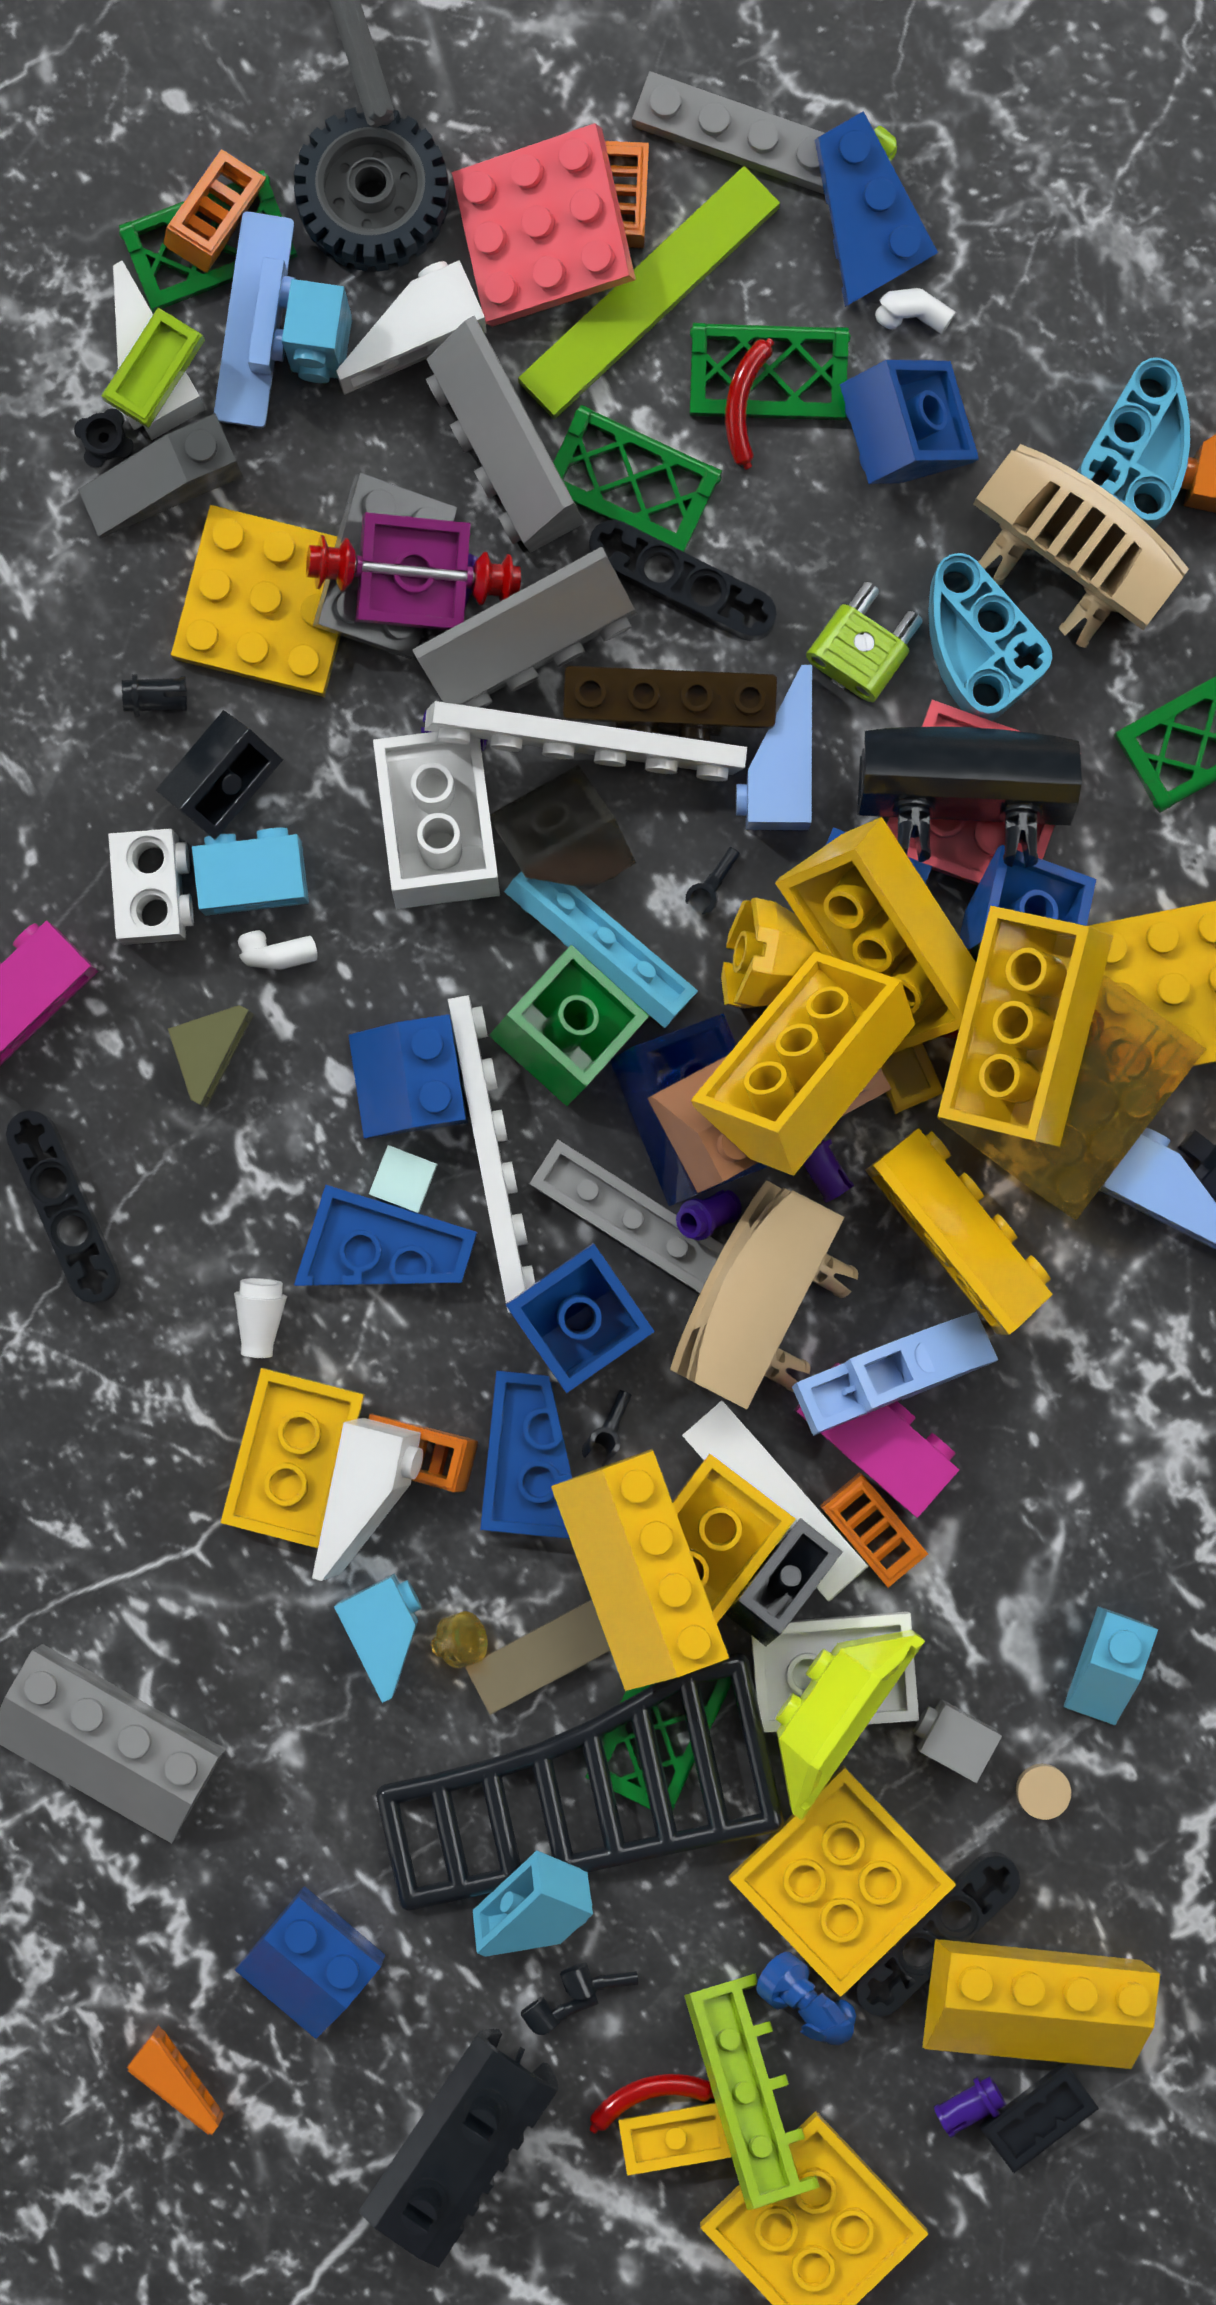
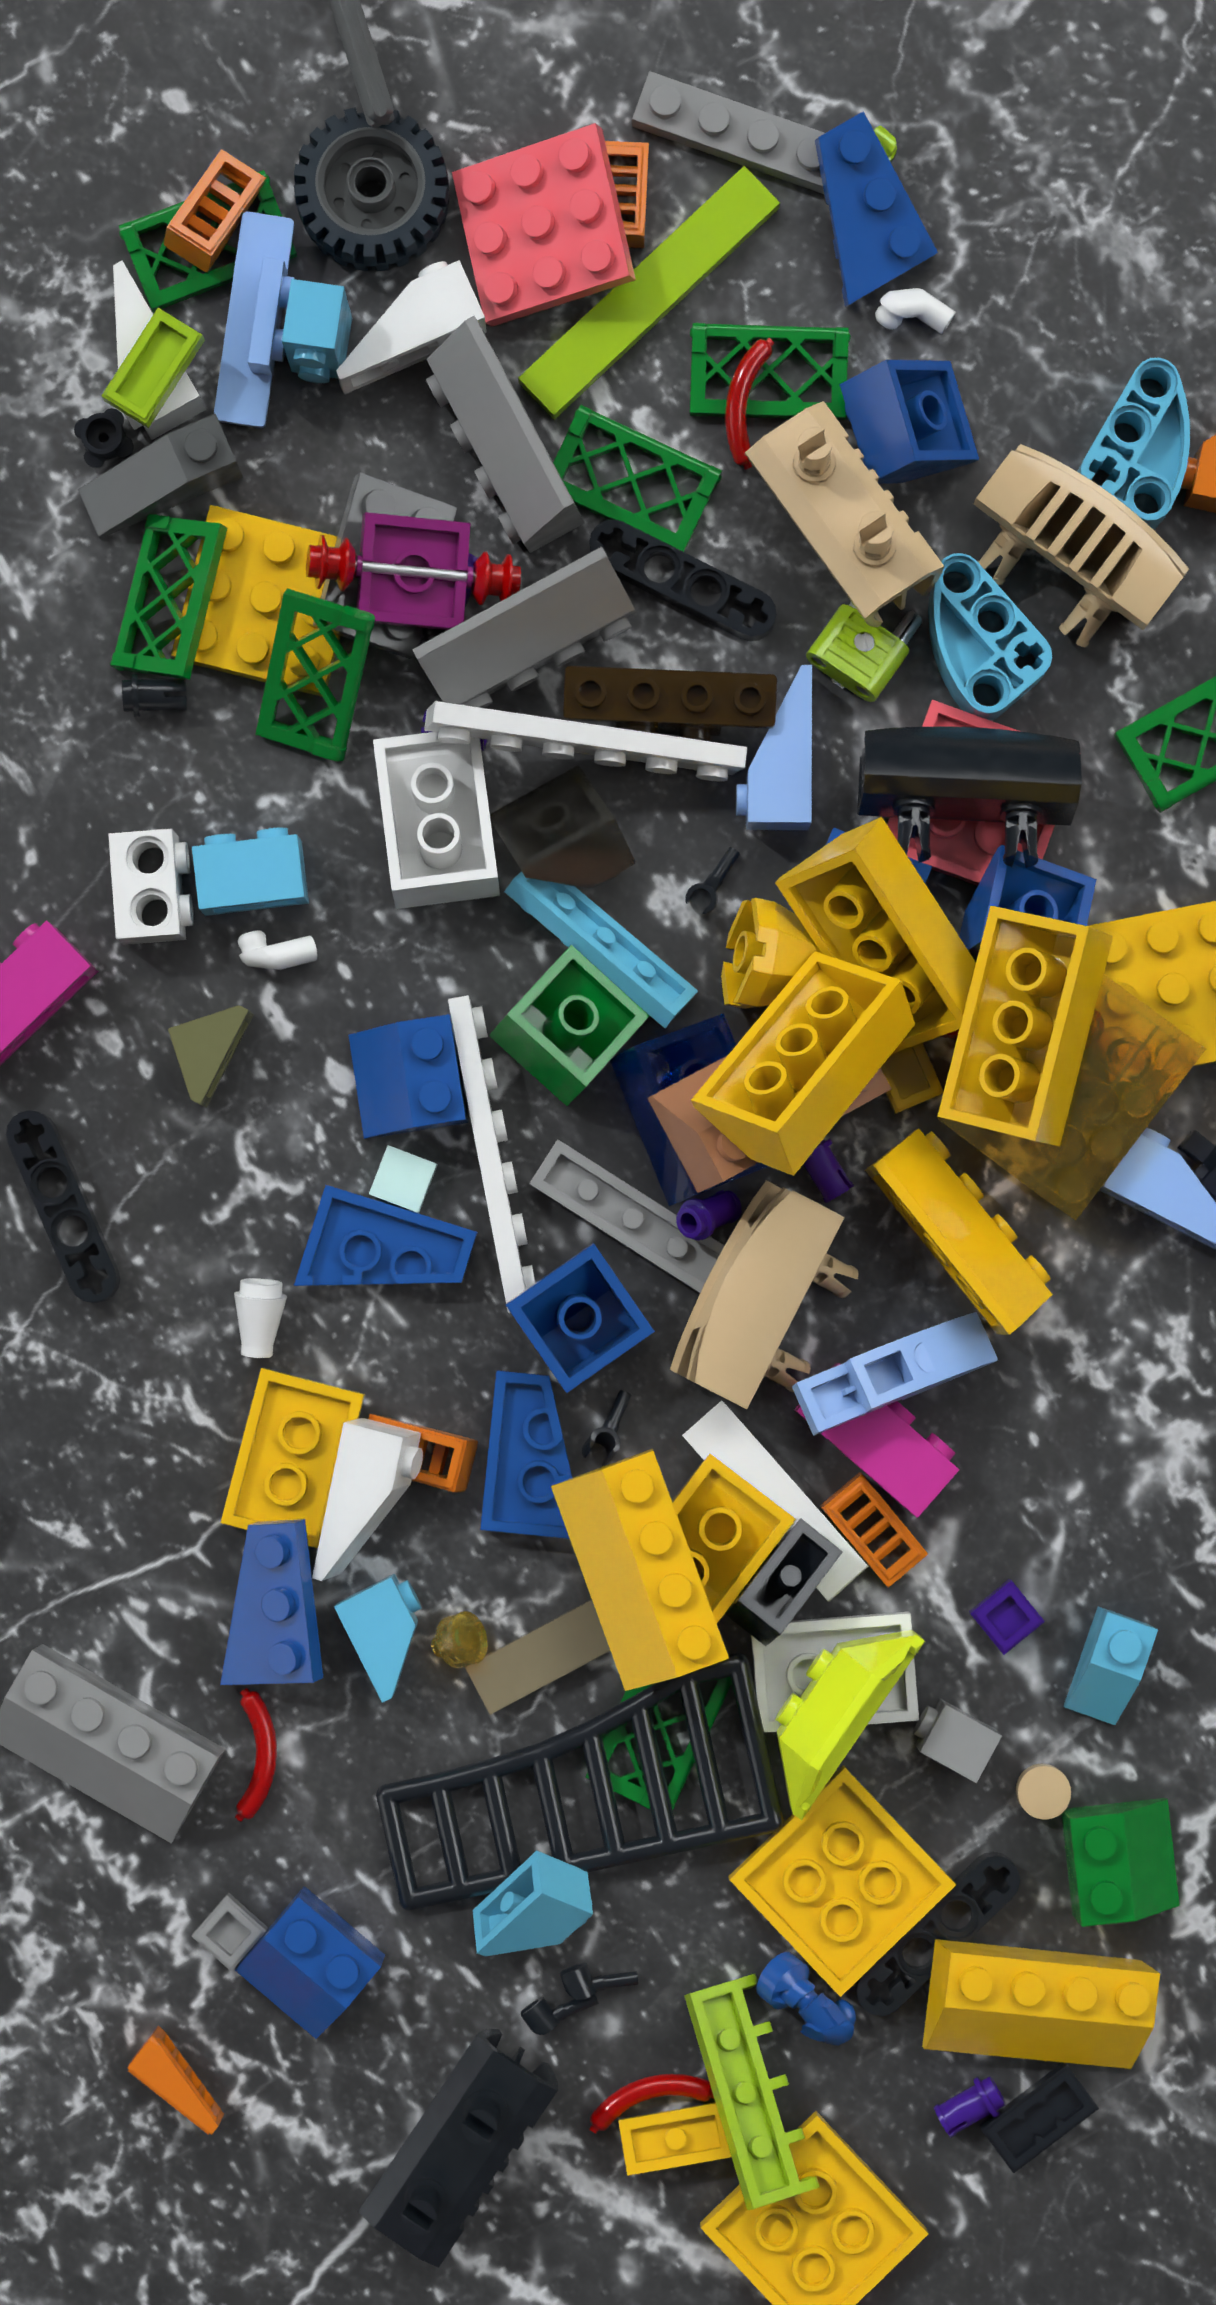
black brick [156,710,284,840] -> none
none -> green window [110,514,228,680]
none -> light grey tile [192,1893,268,1971]
none -> blue wing [220,1519,323,1685]
none -> red piece [235,1688,277,1822]
none -> green window [255,588,375,762]
none -> tan piece [745,401,944,627]
none -> dark purple tile [969,1579,1045,1655]
none -> green slope [1061,1798,1180,1927]

